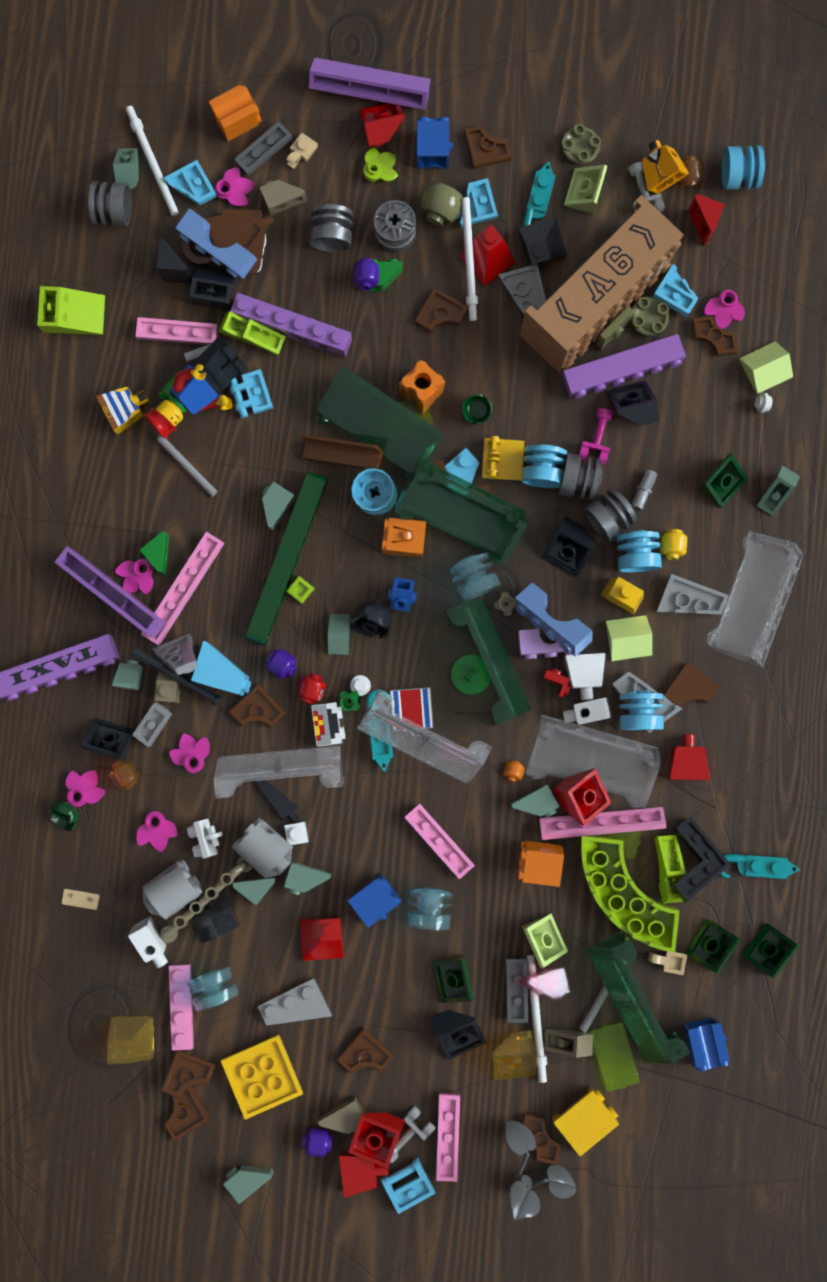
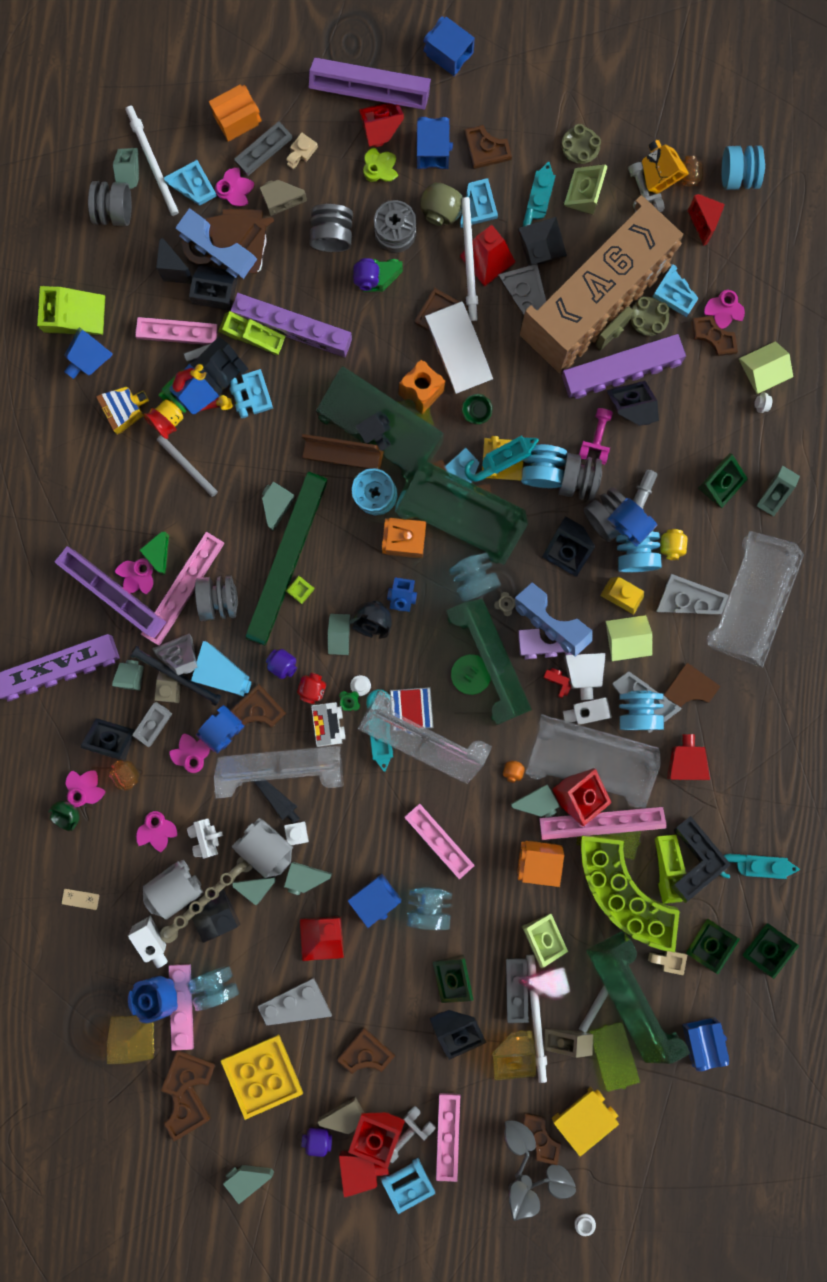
none -> blue torso [64,327,113,379]
none -> blue brick [128,976,178,1023]
none -> flat silver wheel [195,575,238,621]
none -> blue brick [196,705,245,754]
none -> black brick [355,411,391,451]
none -> blue piece [424,16,475,76]
none -> white slope [425,301,493,393]
none -> teal plate [464,435,539,482]
none -> white plate [574,1214,596,1236]
none -> blue brick [607,498,657,547]

